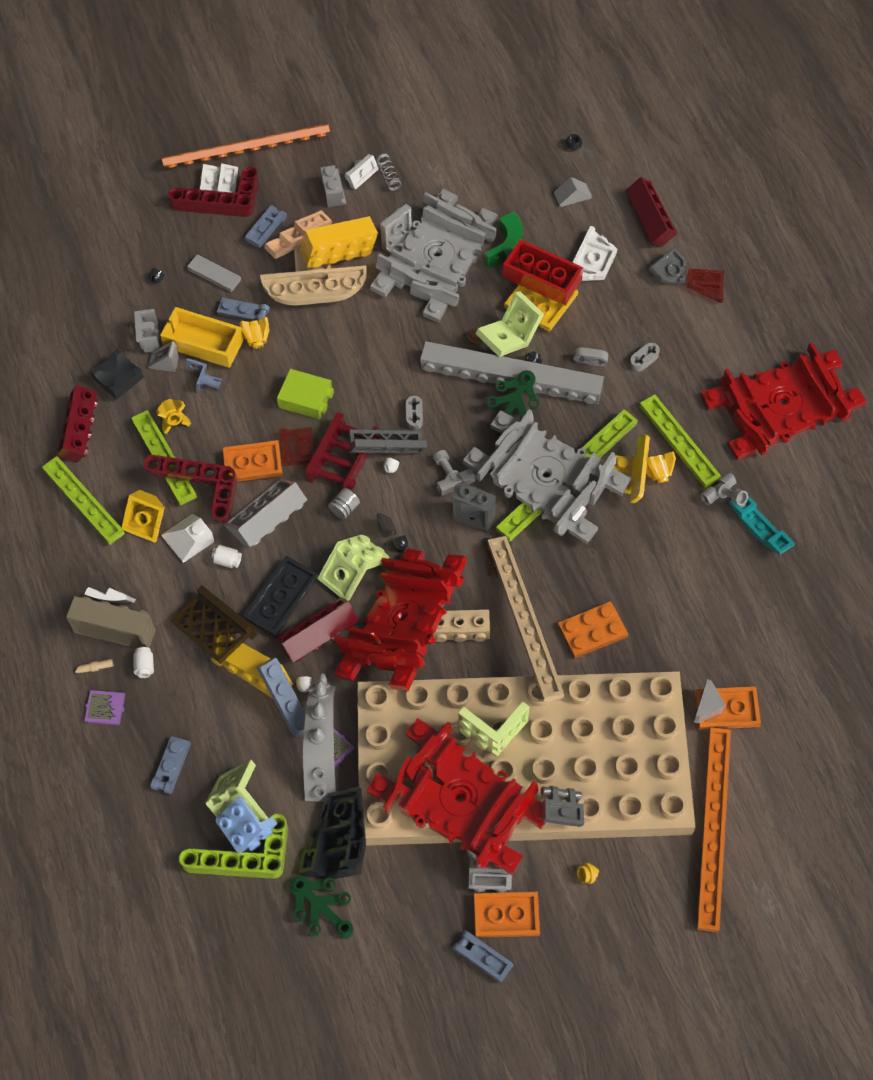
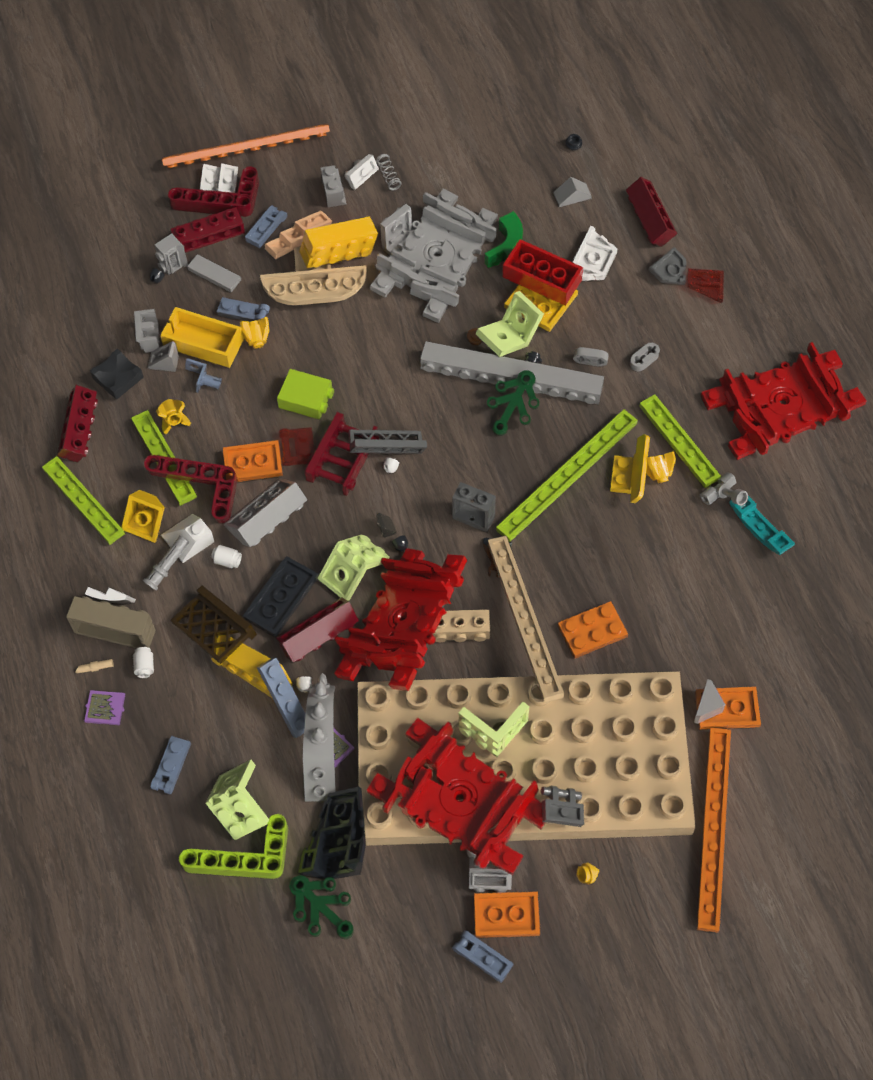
light blue bracket [216,797,277,854] -> none
light grey piece [328,488,360,520] -> none
light grey beam [406,396,423,430] -> none
light grey bar [433,450,475,496] -> none
light grey piece [463,409,631,544] -> none
none -> light grey pin [143,536,189,591]
none -> light grey window [155,233,188,275]
none -> dark red brick [170,207,245,253]

